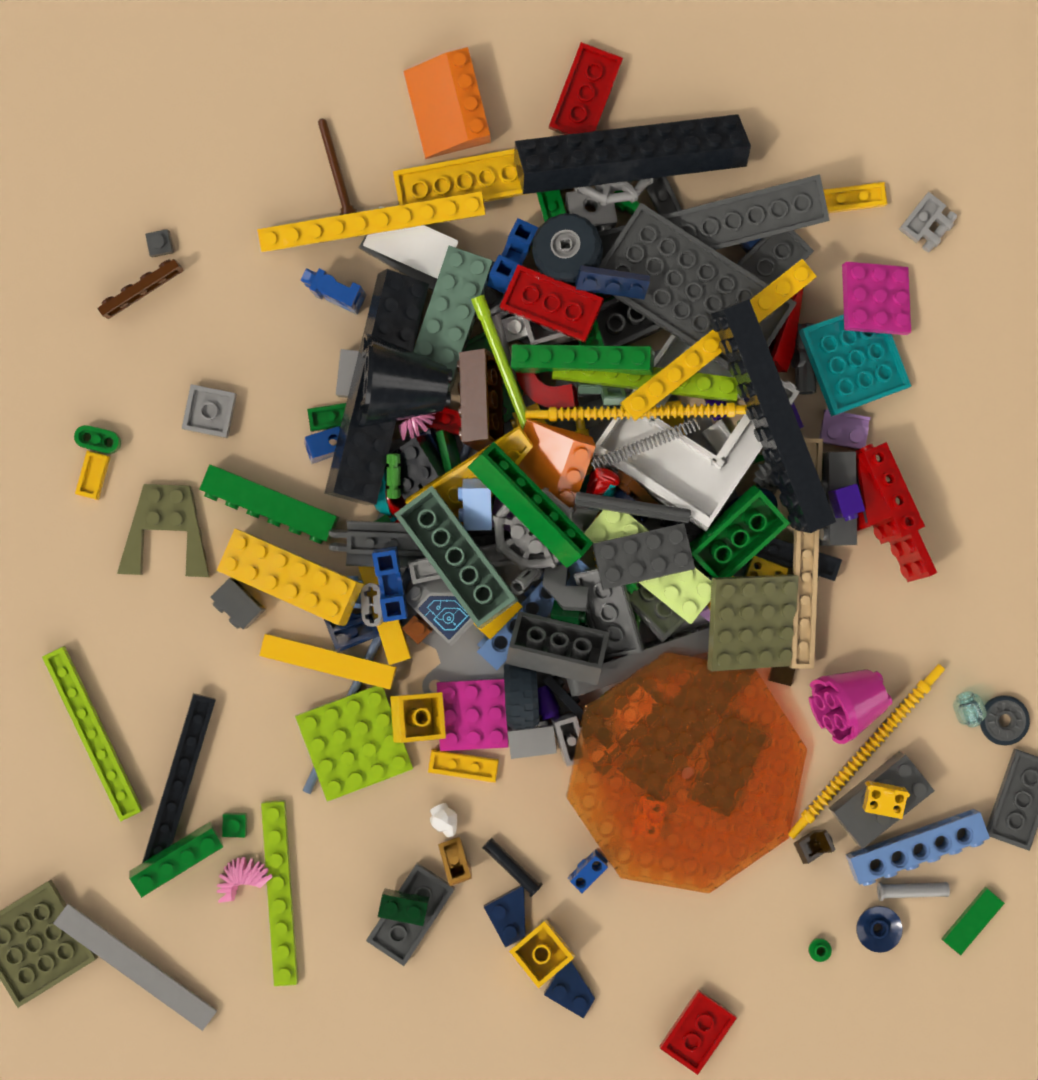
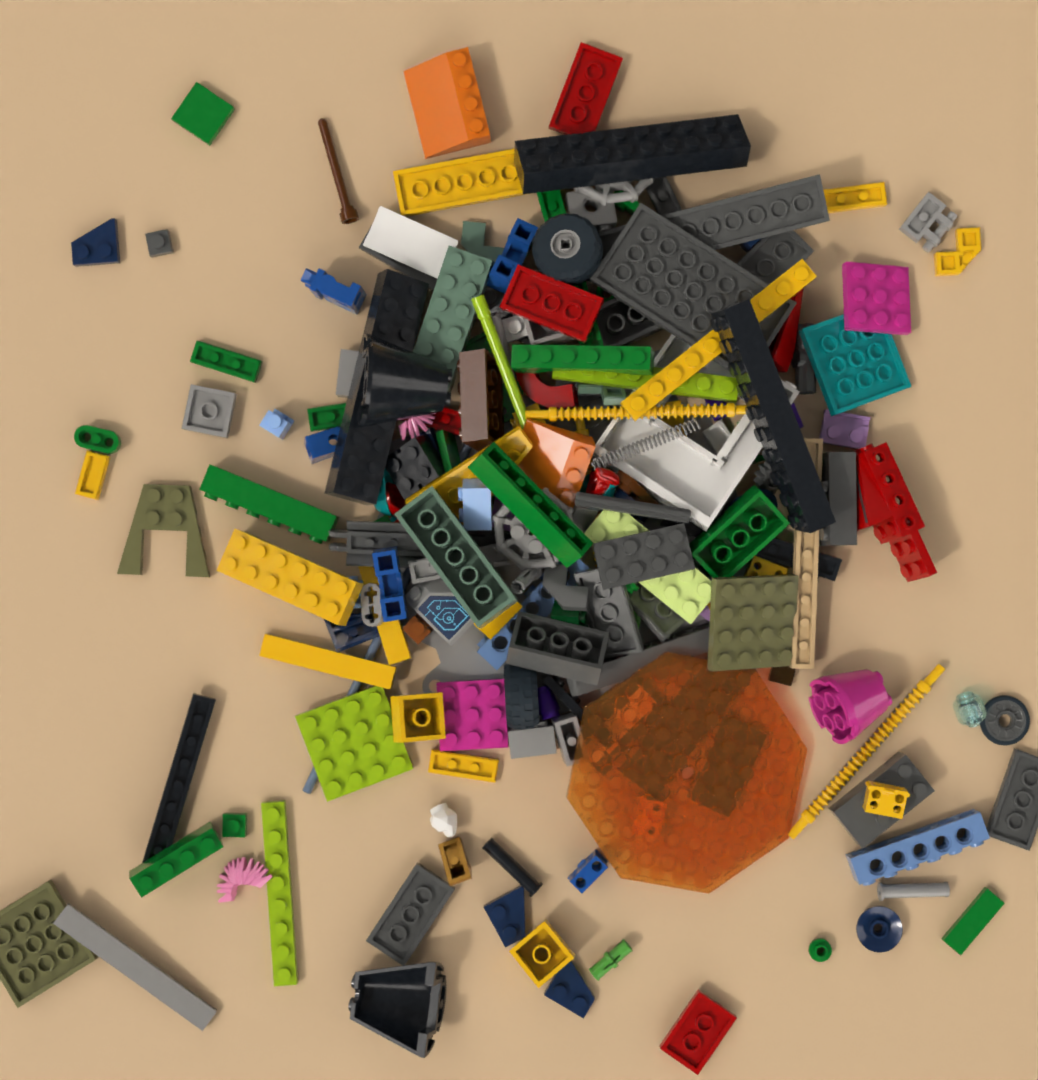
lime plate [42,646,143,822] -> none
reddish brown plate [97,259,184,319] -> none
dark grey brick [210,578,266,629] -> none
yellow plate [257,191,486,252] -> none
dark green brick [378,888,430,926] -> none
bright green axle [386,453,401,499] -> none
dark blue plate [575,265,650,300] -> none
dark brown bracket [793,830,836,864] -> none
dark purple brick [828,484,865,521] -> none
none -> dark blue wing [71,218,120,267]
none -> green tile [171,82,235,146]
none -> green tile [190,341,262,383]
none -> light blue brick [259,409,294,440]
none -> black cone [348,962,446,1058]
none -> sand green tile [461,221,504,262]
none -> bright green pin [589,939,633,981]
none -> yellow tile [934,227,981,276]

